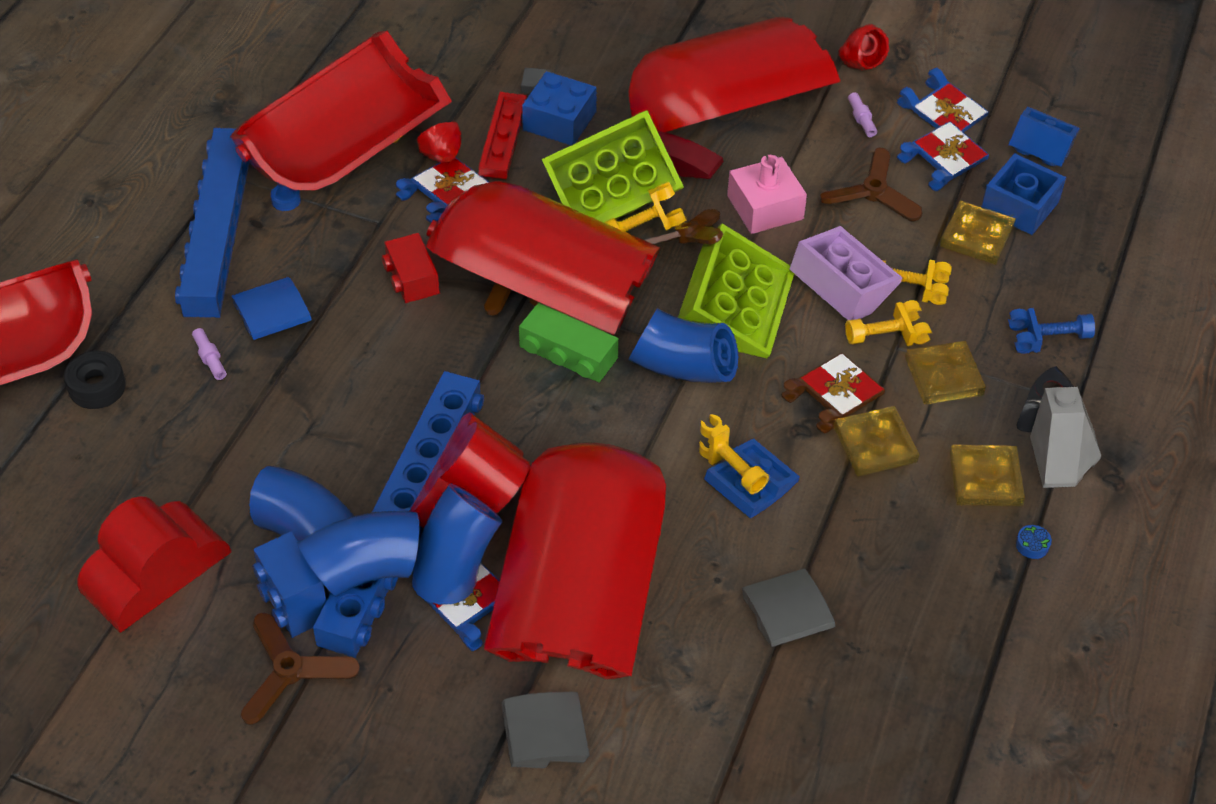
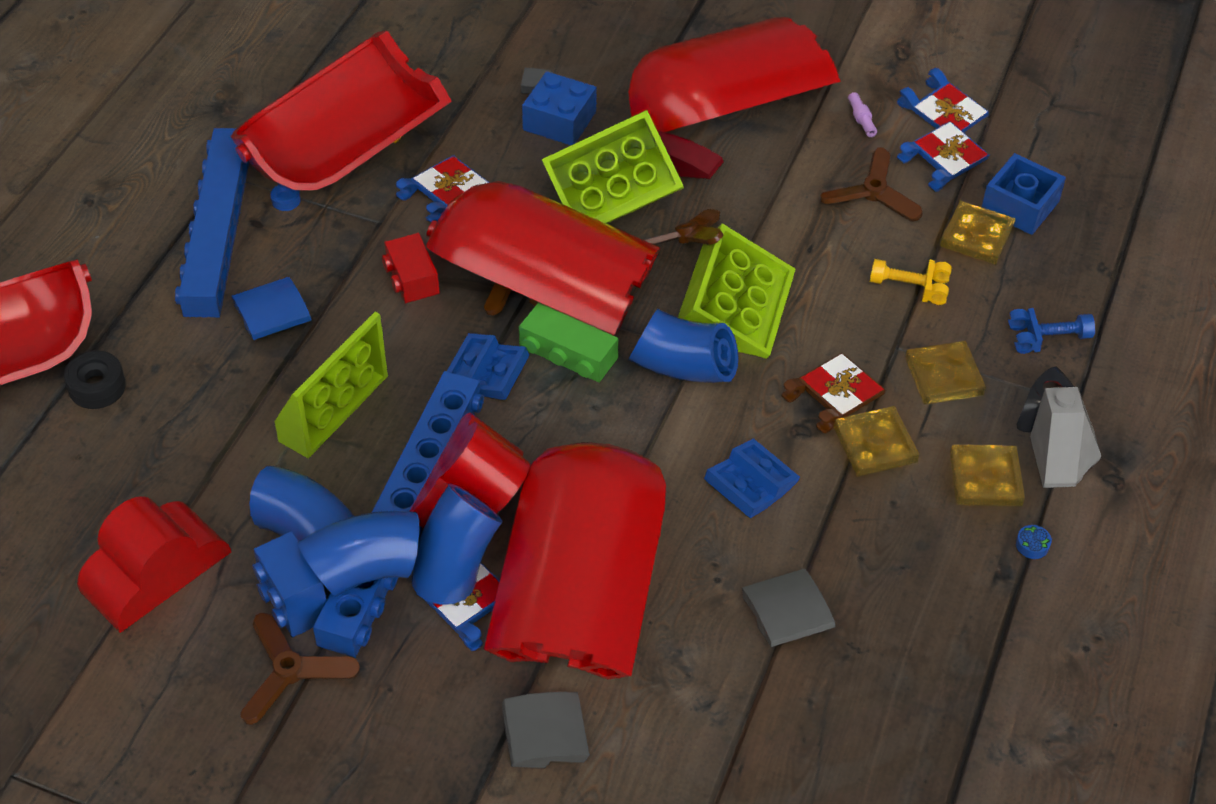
lavender bar [192,328,227,380] -> none
red hair [417,121,462,163] -> none
red plate [478,92,527,179] -> none
yellow bar [604,182,686,232] -> none
yellow bar [699,414,769,494] -> none
bright pink brick [727,155,807,234] -> none
lavender slope [789,226,902,320] -> none
red hair [838,24,889,70] -> none
yellow bar [845,300,932,346] -> none
blue brick [1009,107,1080,167] -> none
none -> lime slope [274,311,388,459]
none -> blue slope [446,333,530,400]

